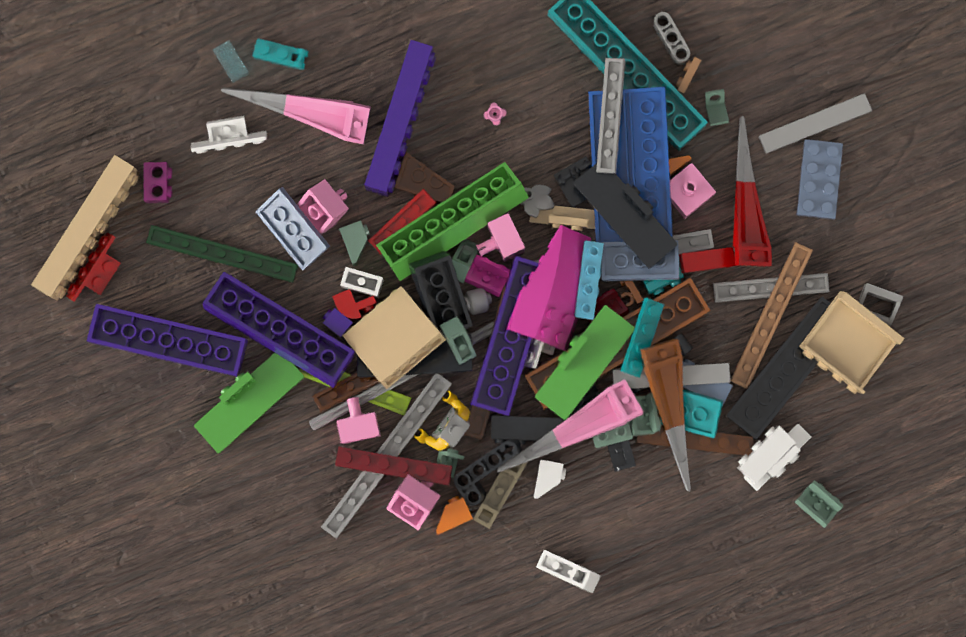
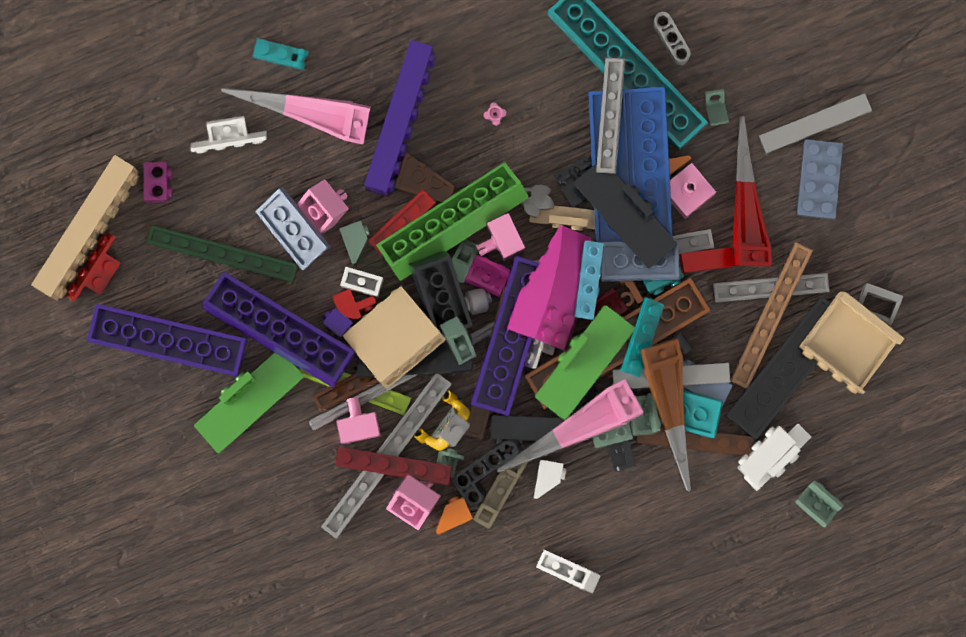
clear light blue plate [213,40,249,83] -> none
medium nougat plate [675,57,701,96] -> none

